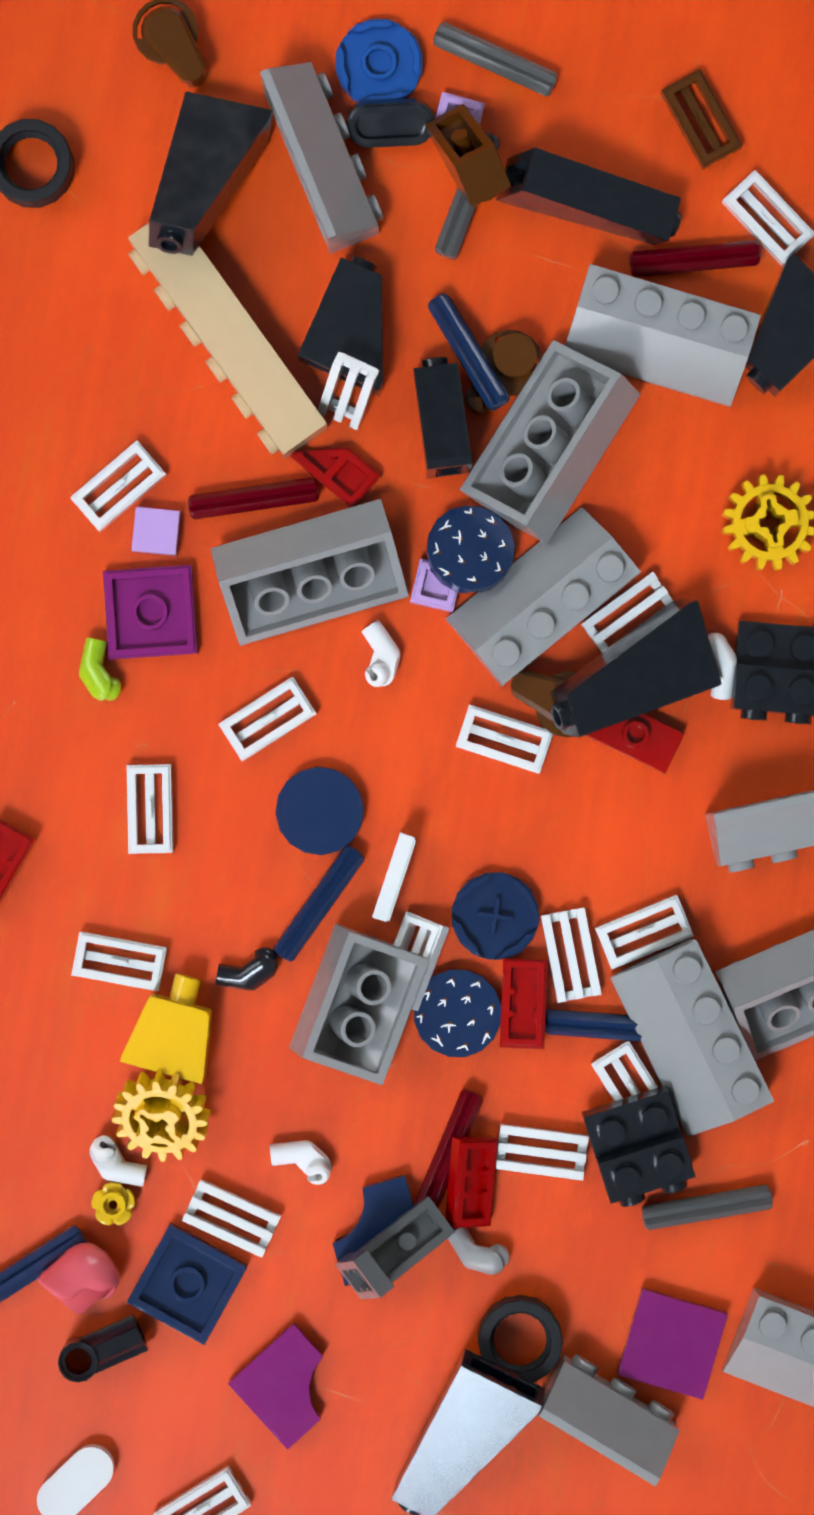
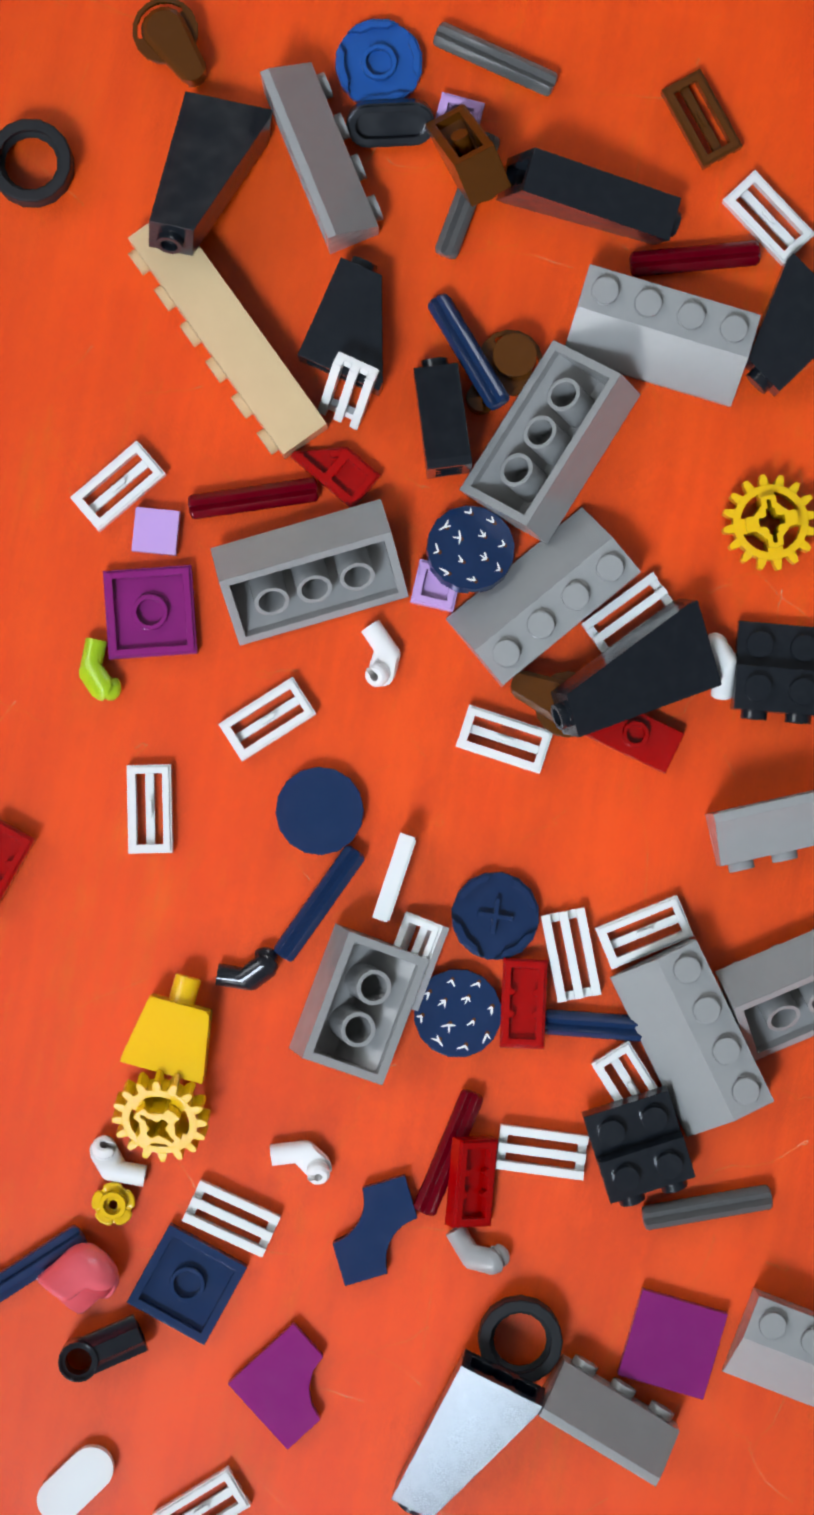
white tile [71,931,168,991] -> none
dark grey bracket [335,1196,455,1299] -> none

